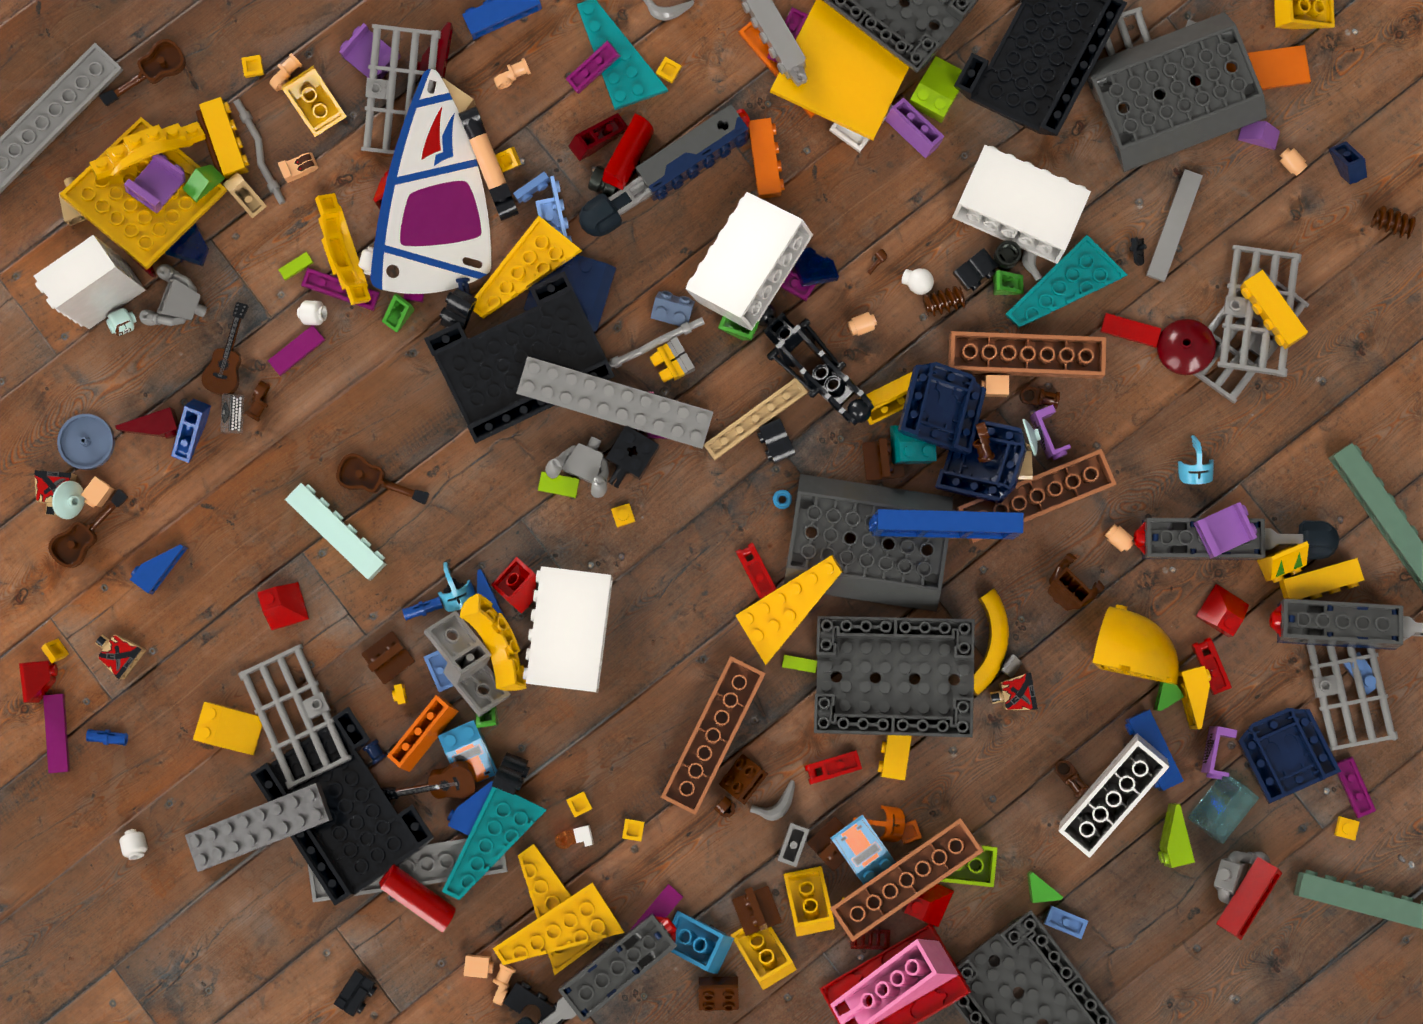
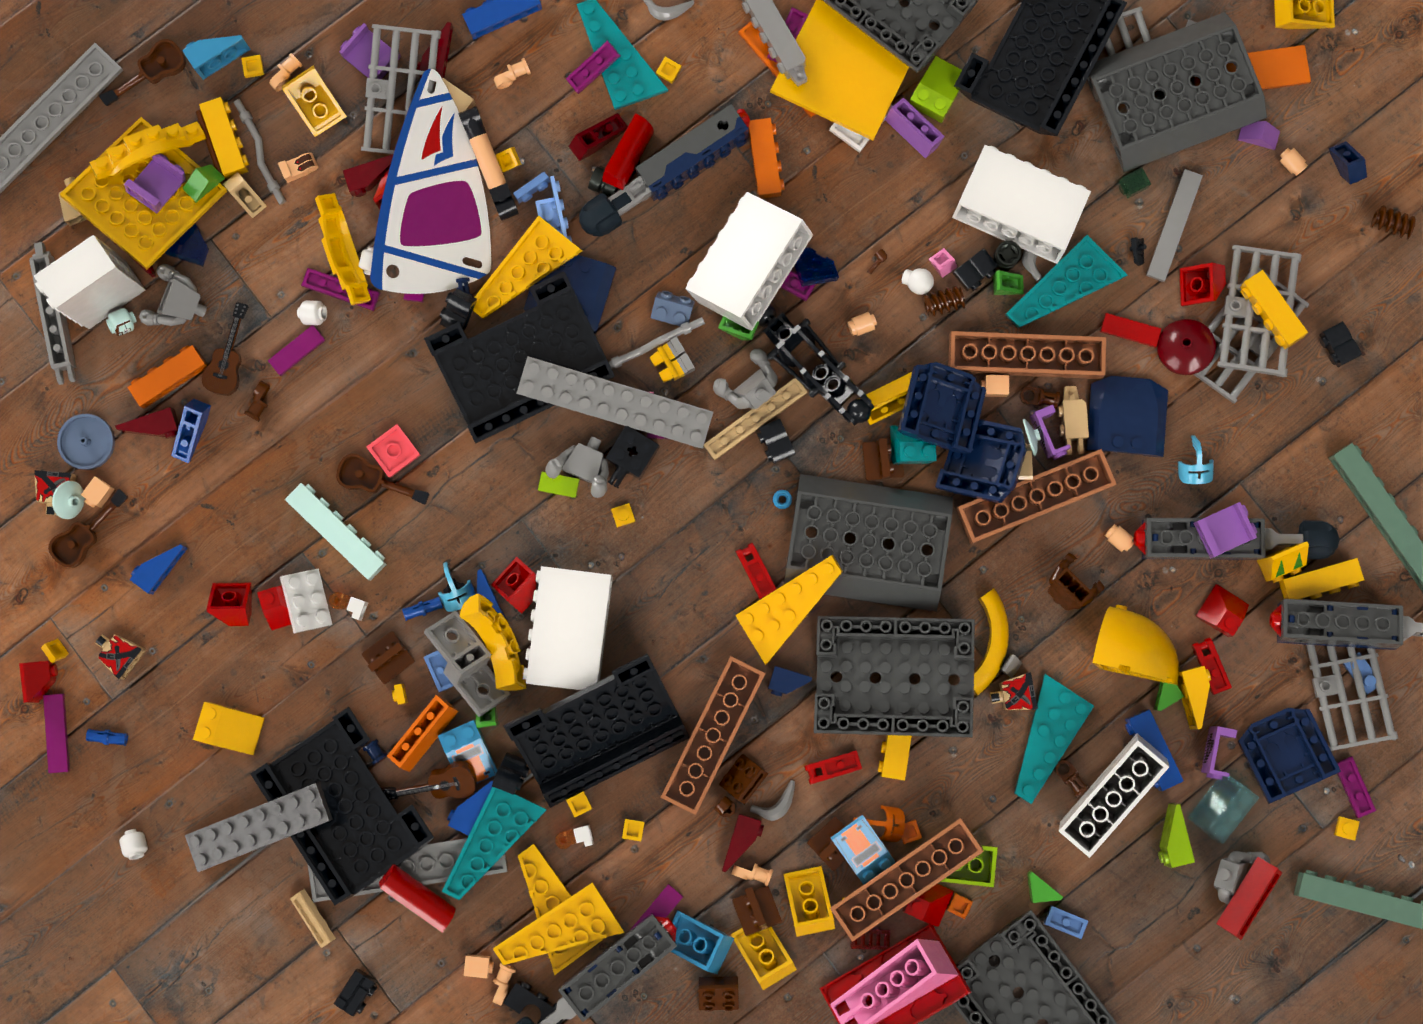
slope [220,393,244,434] -> none
light grey door [238,644,352,790] -> none
lime piece [278,252,314,281] -> none
bright green slope [382,294,415,332] -> none
light grey brick [777,822,809,867] -> none
lime piece [782,655,817,673] -> none
blue window [869,509,1024,540] -> none
reddish brown connector [973,421,995,463] -> none
none -> light grey hinge [29,242,76,385]
none -> orange brick [127,345,208,409]
none -> dark azure slope [182,35,251,80]
none -> red slope [206,583,252,626]
none -> white plate [280,568,333,634]
none -> tan plate [290,889,336,948]
none -> leg [329,592,368,621]
none -> dark red slope [343,154,393,197]
none -> coral plate [366,424,421,478]
none -> black slope [503,654,690,808]
none -> light grey torso [713,349,778,409]
none -> dark red slope [722,814,764,872]
none -> light nougat connector [731,863,773,886]
none -> dark blue slope [768,666,812,697]
none -> bright pink slope [929,248,957,278]
none -> orange tile [947,893,973,919]
none -> teal wing [1014,674,1094,804]
none -> tan hinge [1057,386,1089,455]
none -> dark blue wedge [1085,376,1168,458]
none -> clear green brick [1119,168,1151,199]
none -> red slope [1179,262,1226,306]
none -> black brick [1319,321,1362,368]

